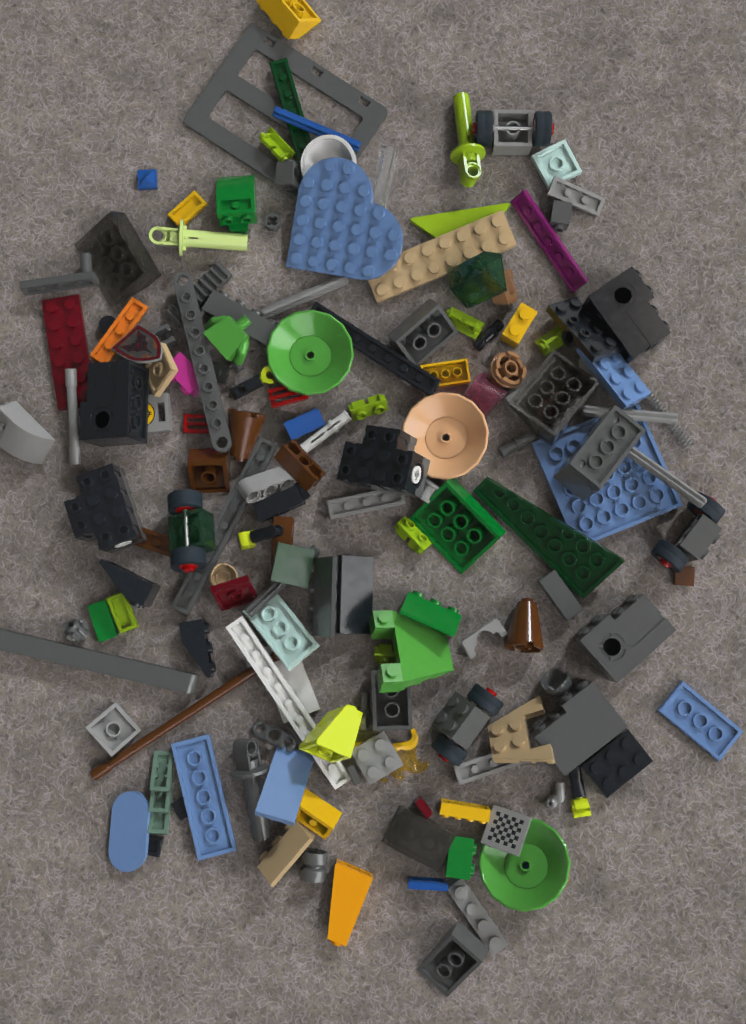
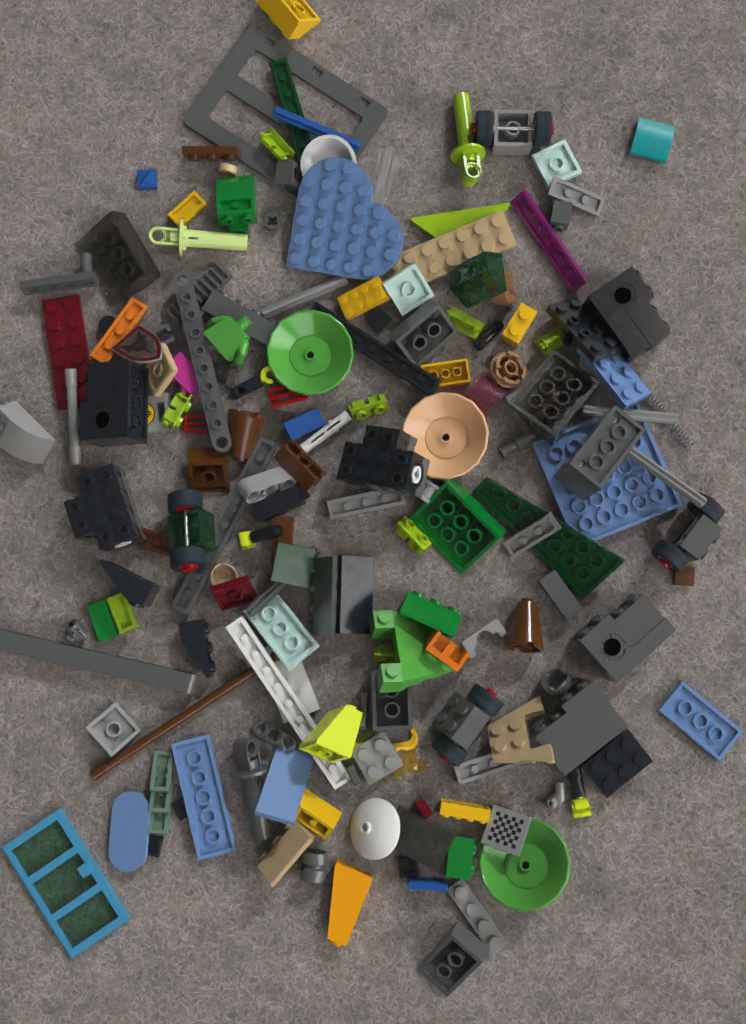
none -> door [1,807,131,959]
none -> lime hinge [161,391,193,432]
none -> reddish brown plate [182,146,241,162]
none -> tan tile [218,163,237,176]
none -> yellow piece [337,276,390,320]
none -> white dish [350,798,400,860]
none -> black tile [365,306,392,333]
none -> light aqua plate [382,262,435,316]
none -> black tile [398,854,420,878]
none -> orange window [425,629,470,672]
none -> light grey tile [502,512,561,558]
none -> teal slope [629,117,675,164]

